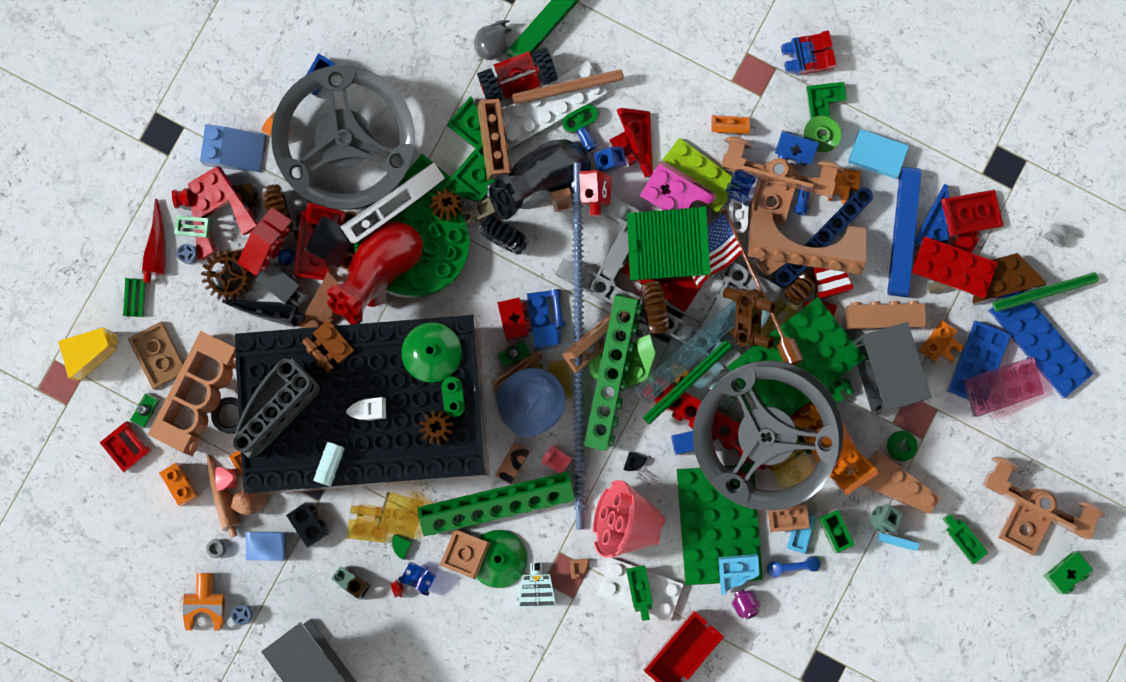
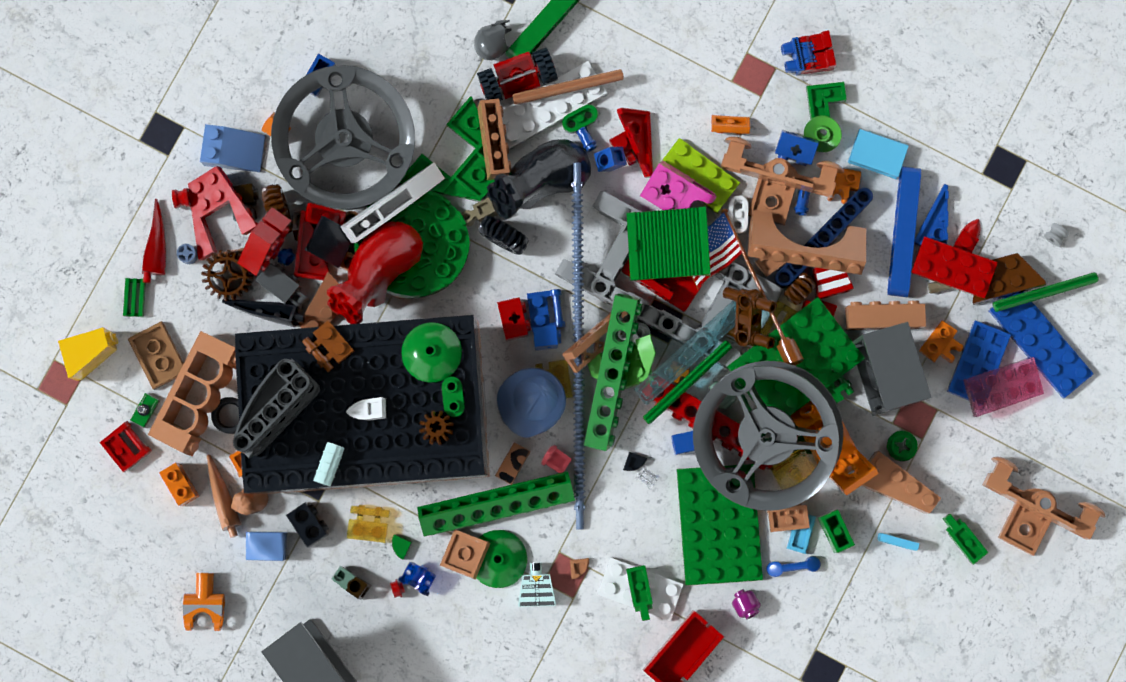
tile [174,215,212,238] -> none
light grey plate [206,539,226,558] -> none
coral tile [215,467,237,491] -> none
sand blue wheel [231,605,253,625] -> none
clear yellow plate [376,491,424,539] -> none
reddish brown gear [431,188,463,222] -> none
nougat axle [493,351,543,390] -> none
green piece [497,340,531,368] -> none
nougat tile [551,188,573,212] -> none
red torso [579,170,613,217] -> none
coral cone [593,480,665,558] -> none
reddish brown gear [641,281,669,334] -> none
medium azure wing [718,554,759,595] -> none
clear blue piece [725,169,756,206] -> none
sand green brick [869,504,904,534] -> none
red tile [941,189,1004,237] -> none
green brick [1044,551,1093,595] -> none

